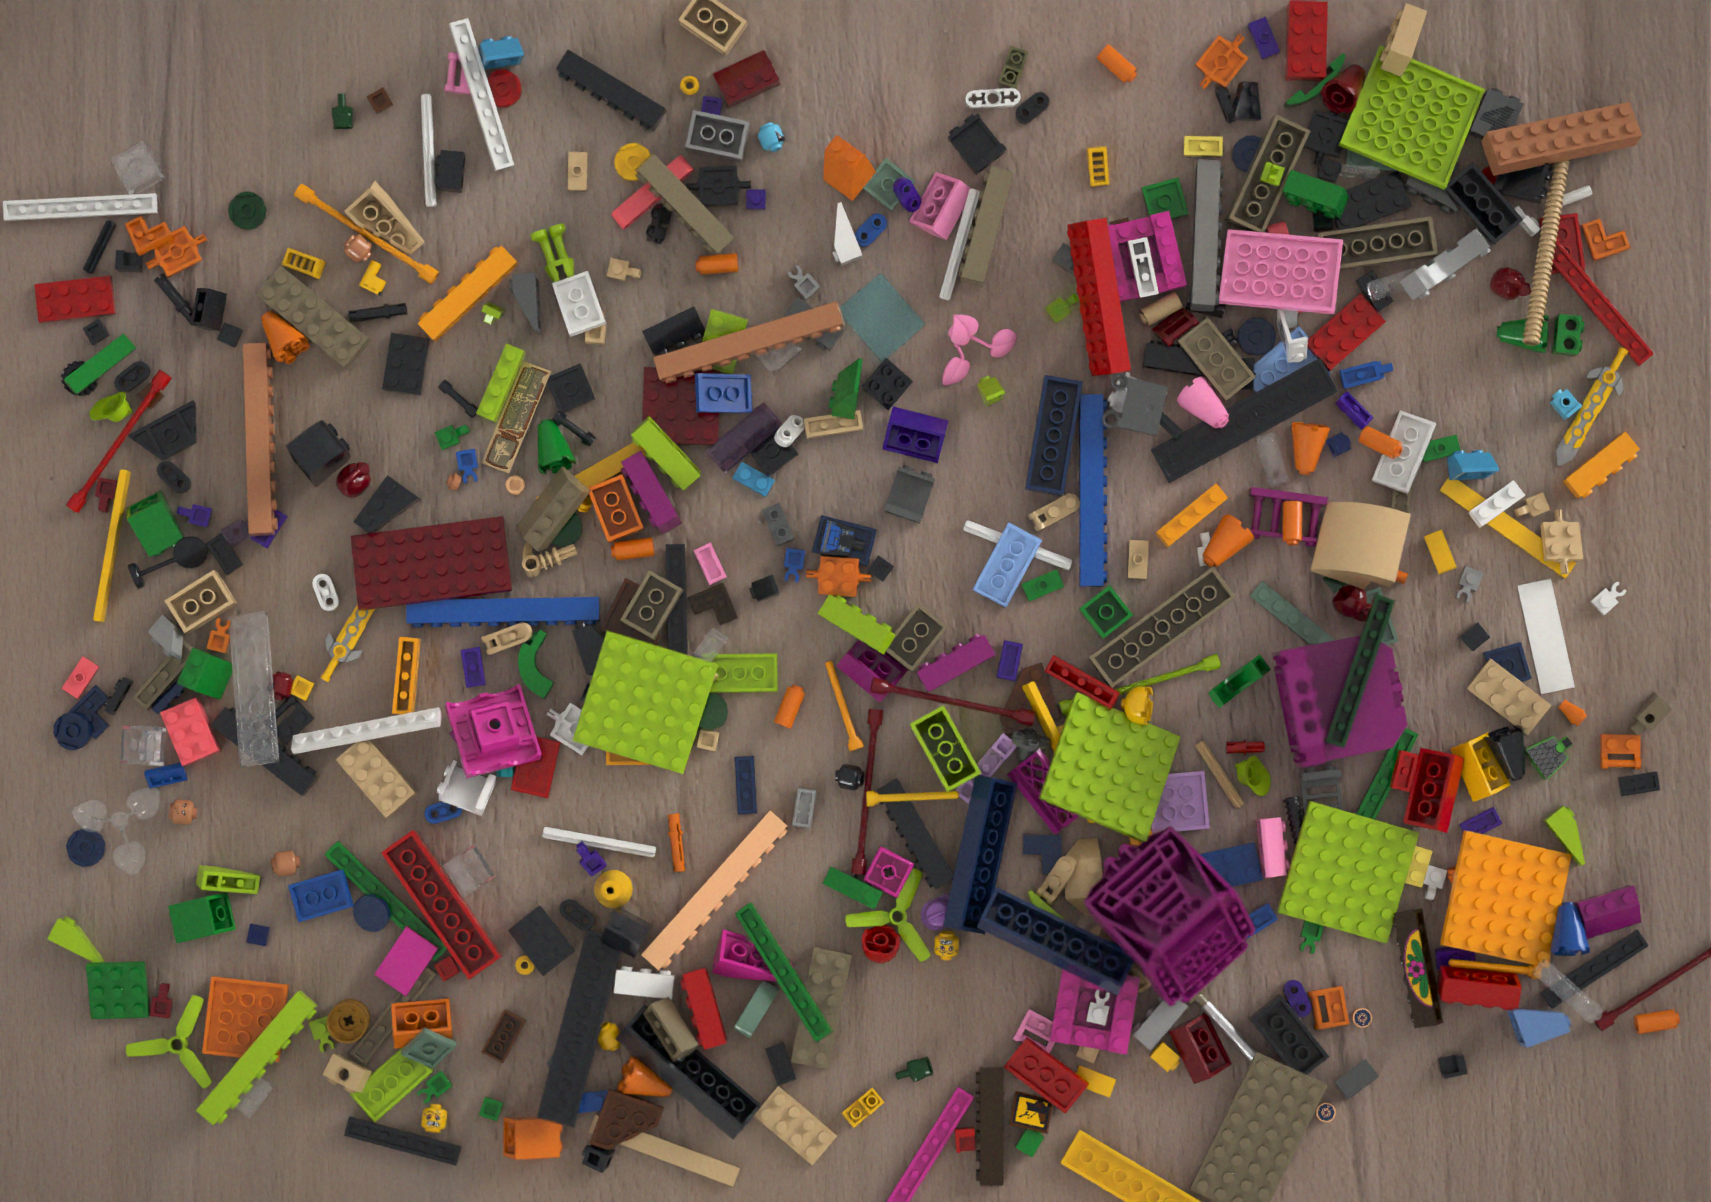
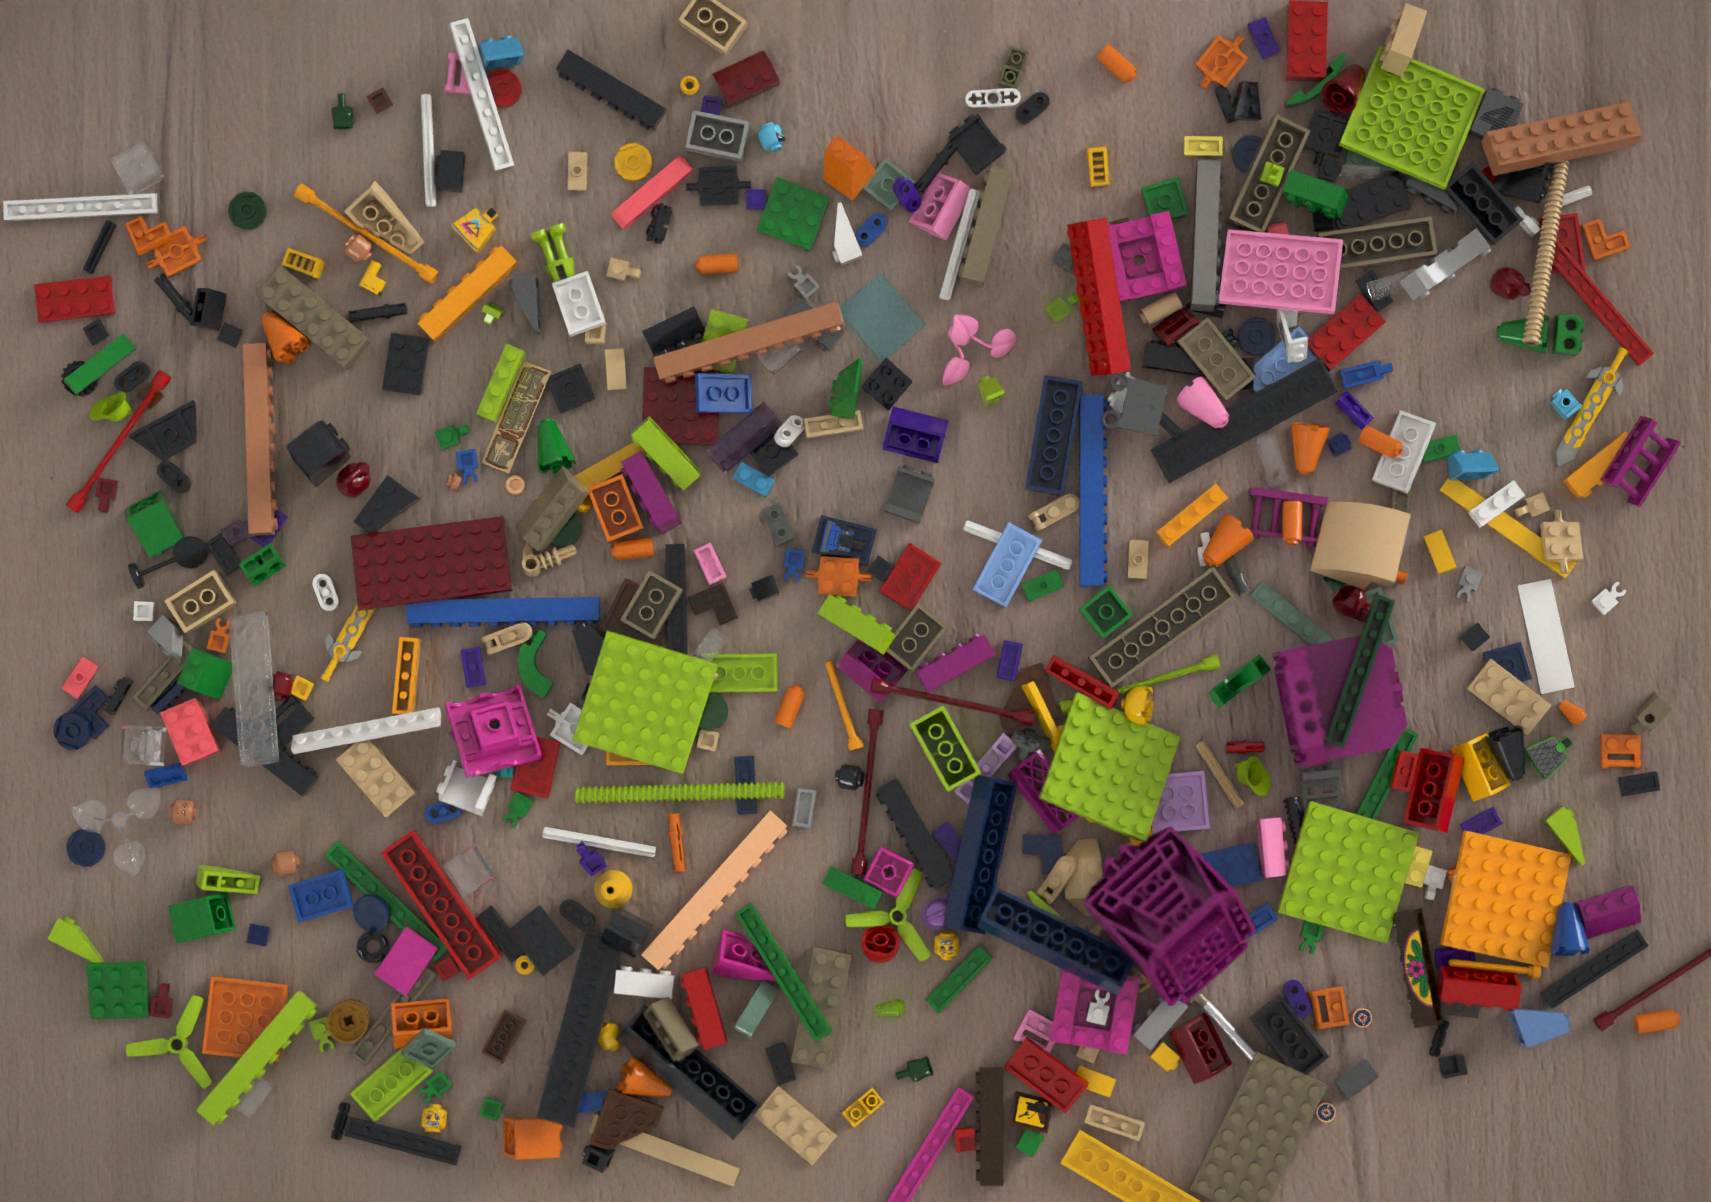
yellow tile [93,469,131,622] -> none
black panel [115,250,143,273] -> none
dark purple plate [176,504,212,528] -> none
tan brick [323,1054,372,1094] -> none
black bar [438,379,478,418] -> none
black bar [552,411,596,447] -> none
dark tan brick [635,154,734,253] -> none
yellow piece [866,791,959,807] -> none
white slope [1127,237,1159,298] -> none
clear piece [1532,959,1603,1024] -> none
none -> white plate [133,601,155,621]
none -> green brick [239,543,287,587]
none -> black axle [331,1102,351,1140]
none -> black piece [356,932,389,963]
none -> yellow torso [451,207,498,254]
none -> black tile [476,905,524,963]
none -> green plate [503,792,534,828]
none -> lime piece [575,782,785,804]
none -> tan slope [604,348,626,390]
none -> green plate [757,177,830,251]
none -> clear neon green cone [876,998,905,1017]
none -> red tile [879,543,942,612]
none -> black pin [914,141,958,193]
none -> green tile [925,945,993,1013]
none -> dark purple plate [932,821,961,863]
none -> tan plate [1084,1104,1145,1141]
none -> dark grey axle [1225,556,1251,594]
none -> black axle [1429,1020,1449,1057]
none -> clear smoke plate [1440,1000,1480,1018]
none -> magenta fence [1600,416,1681,507]

